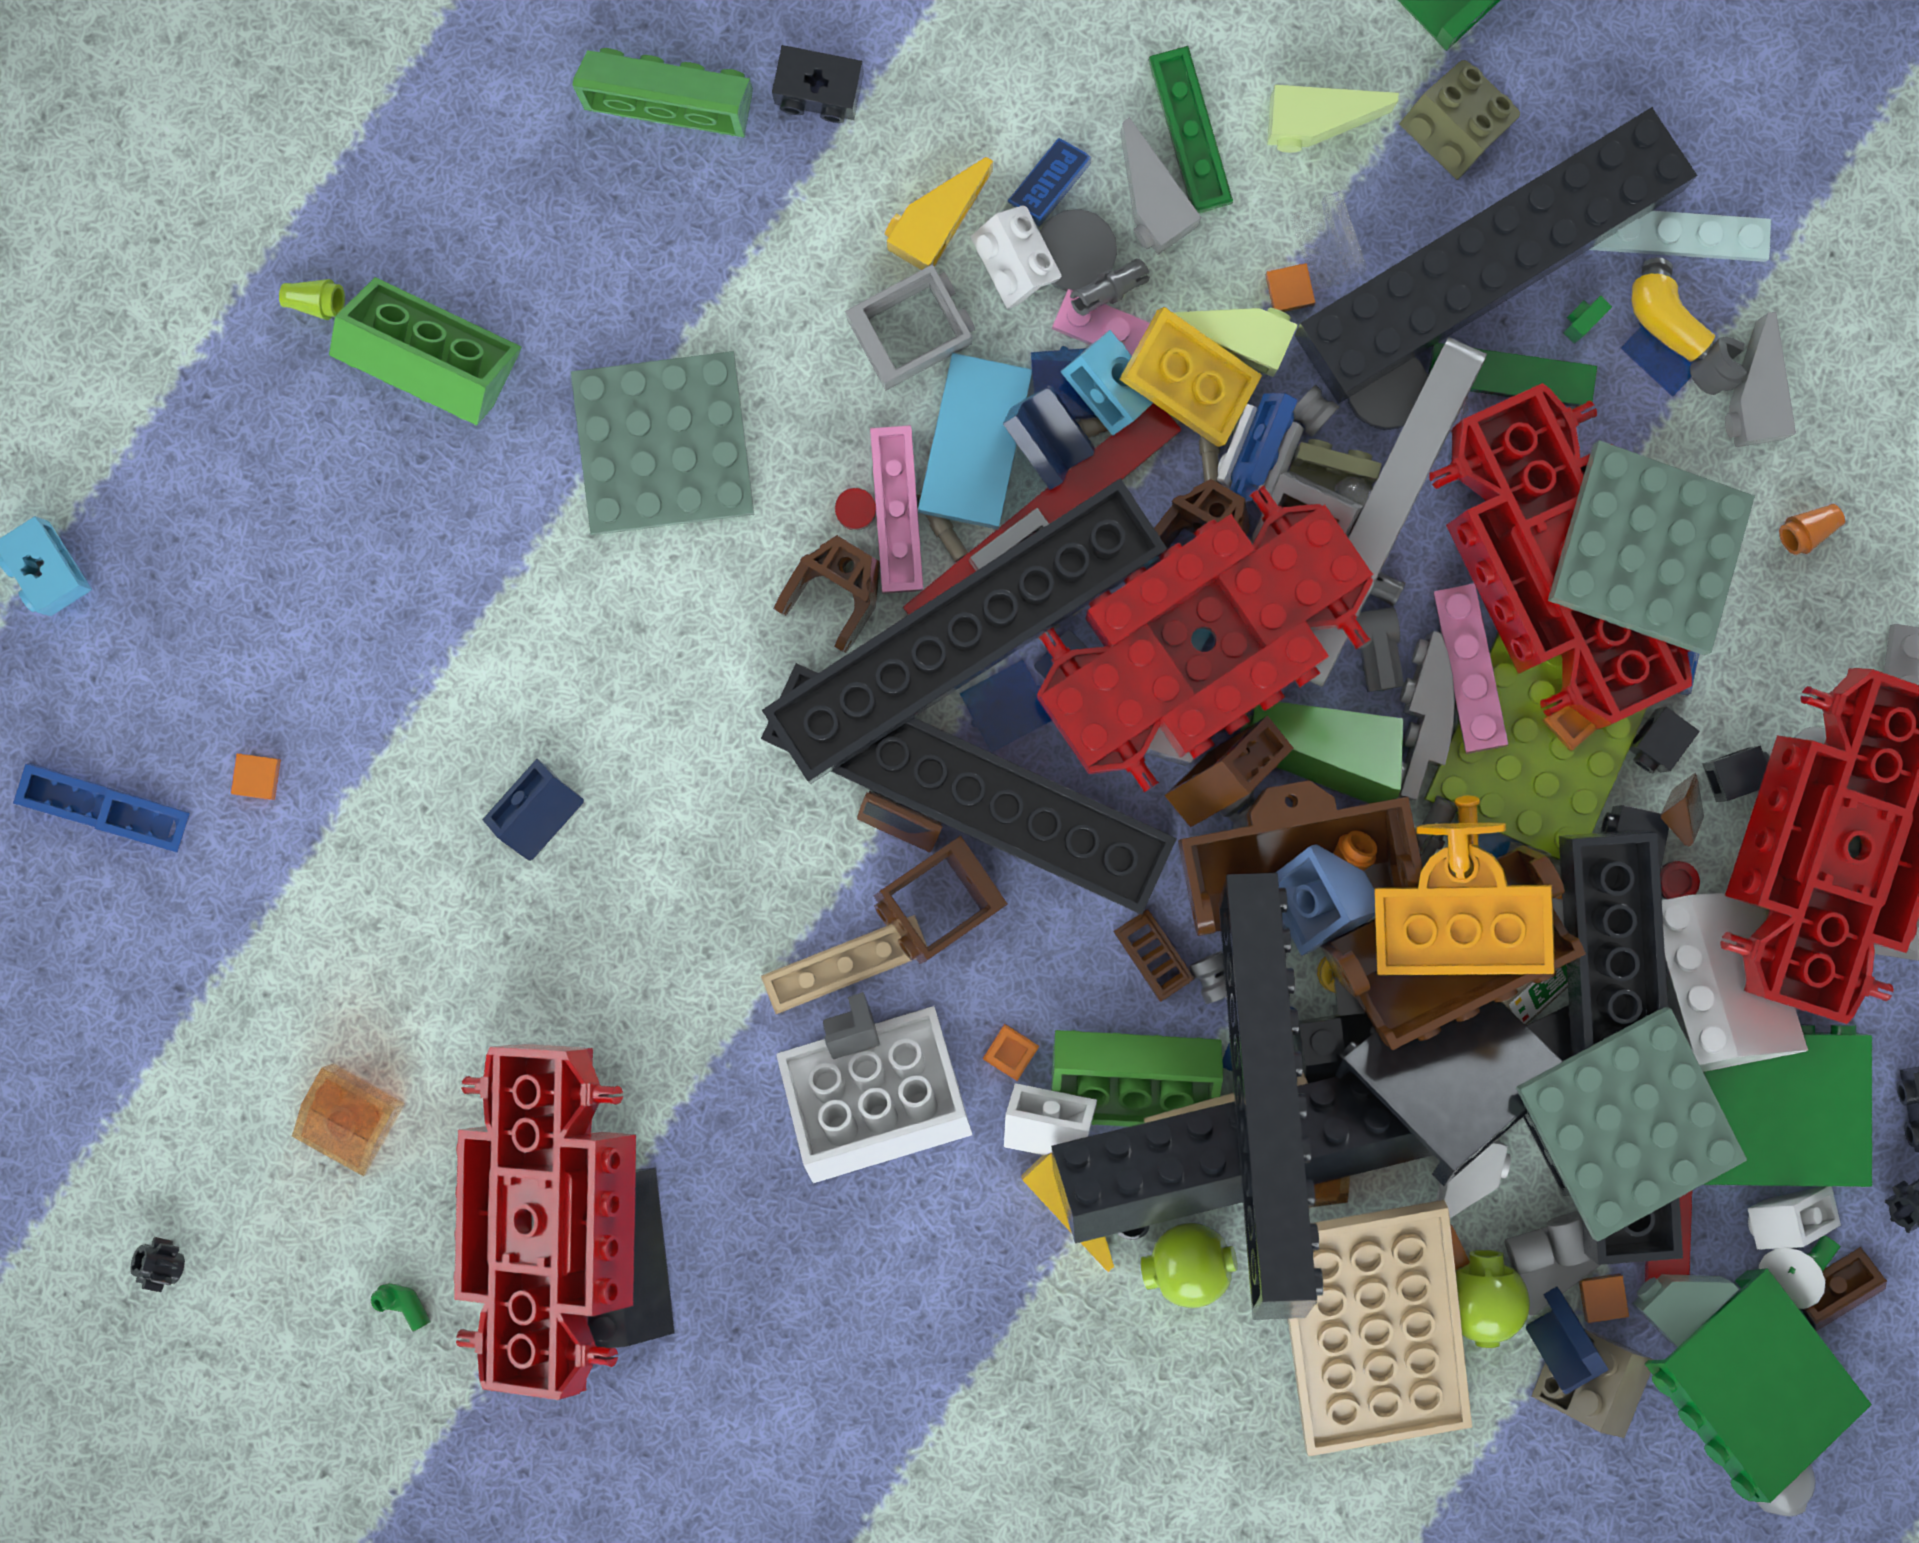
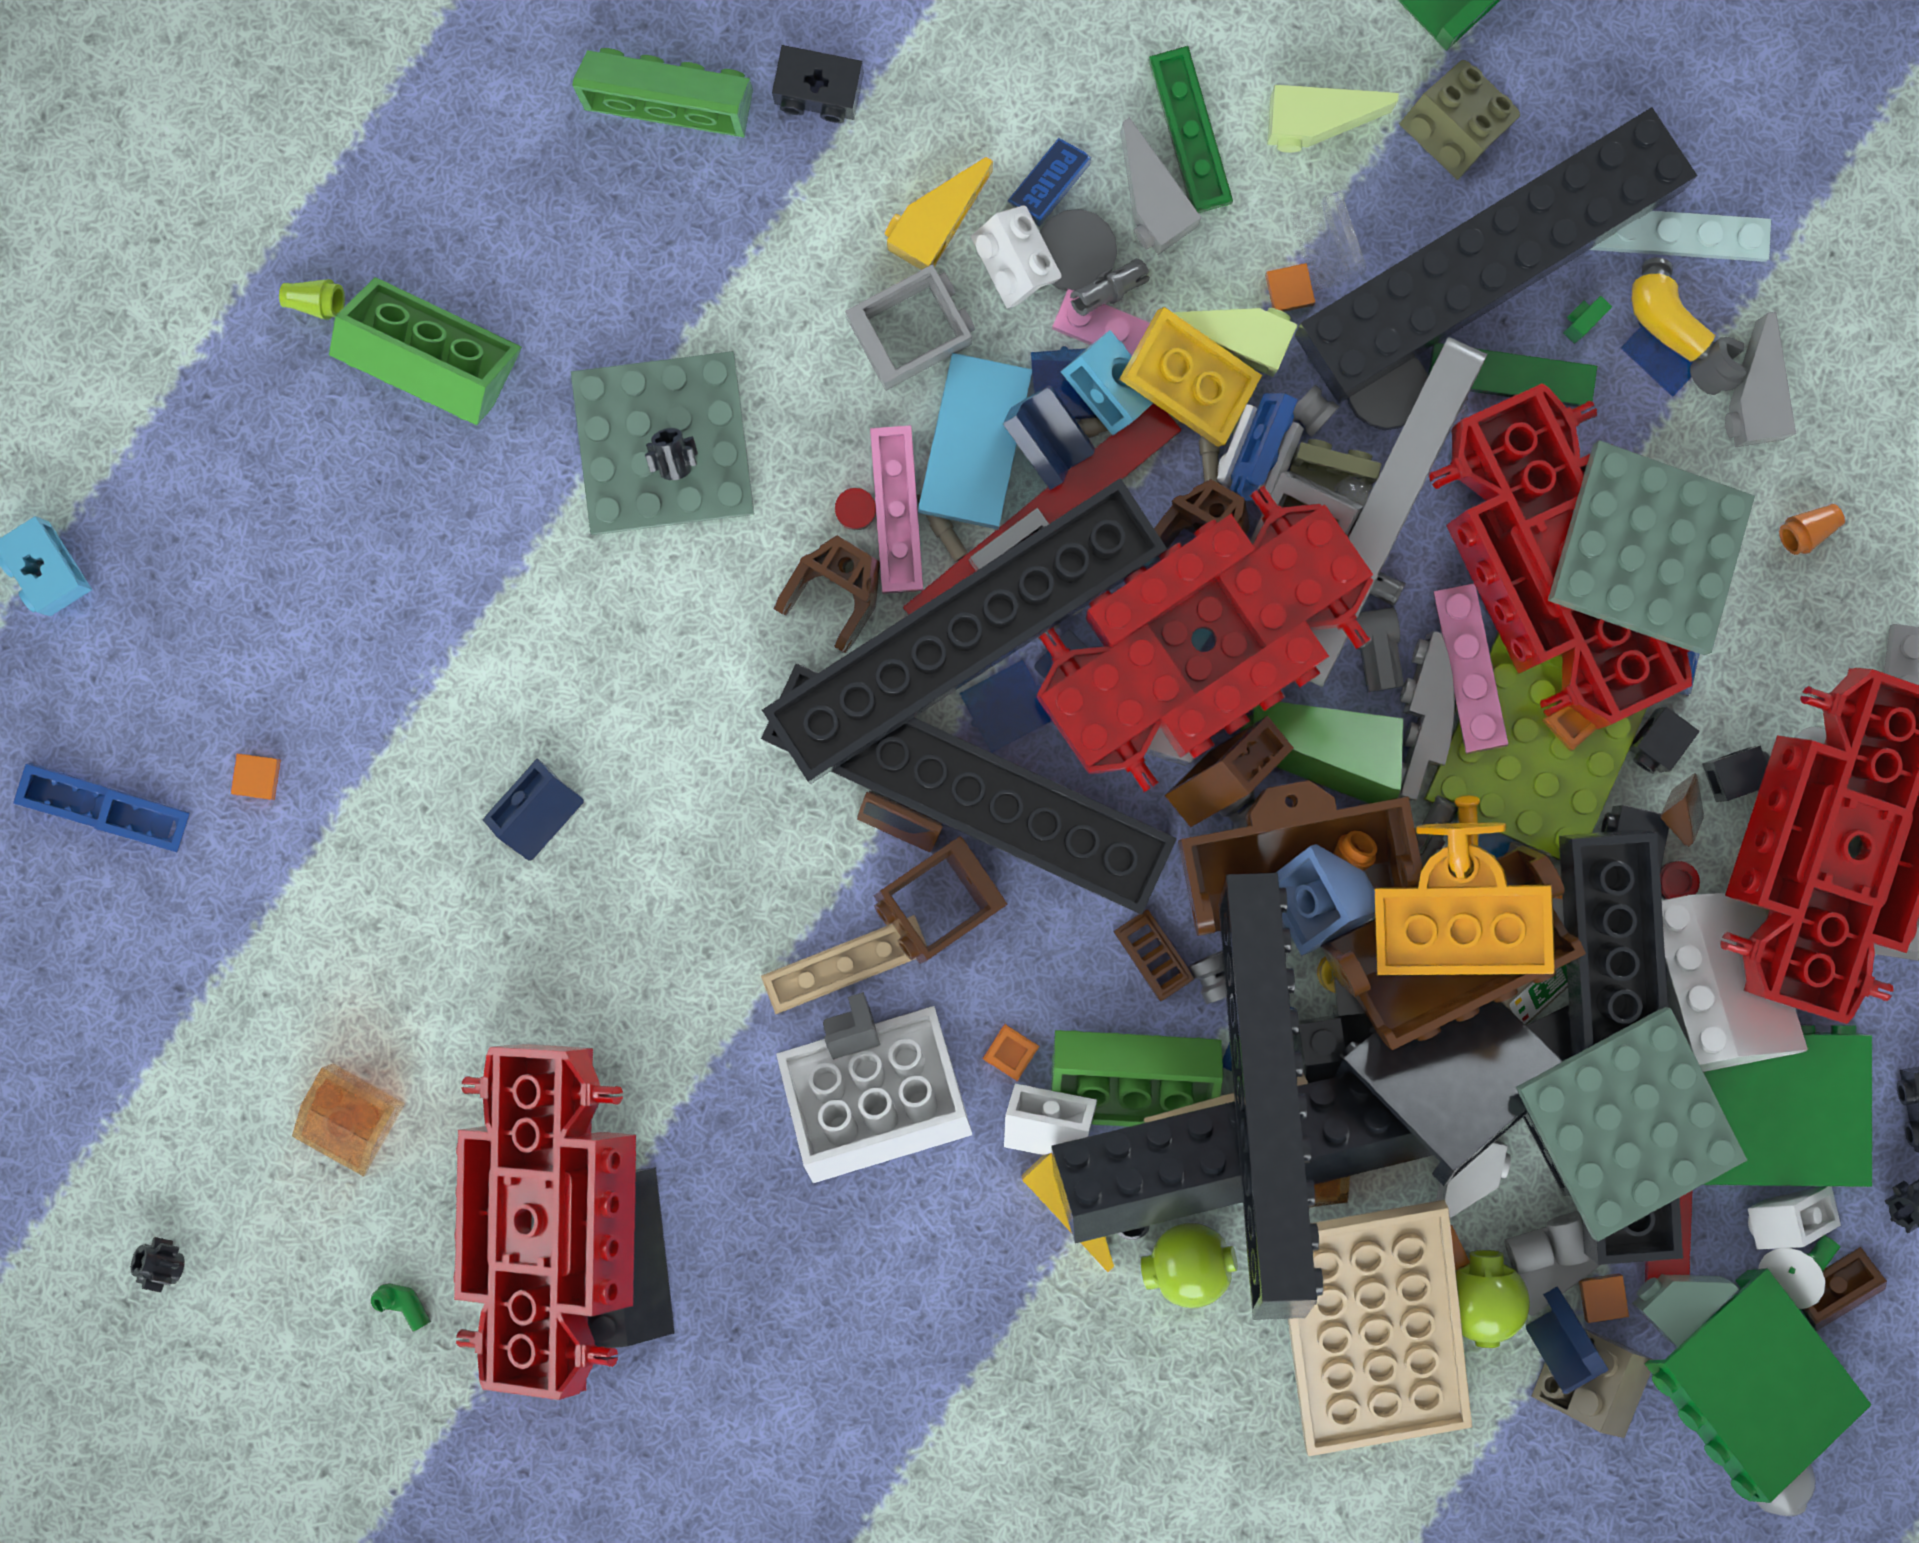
none -> black gear [645,428,698,480]

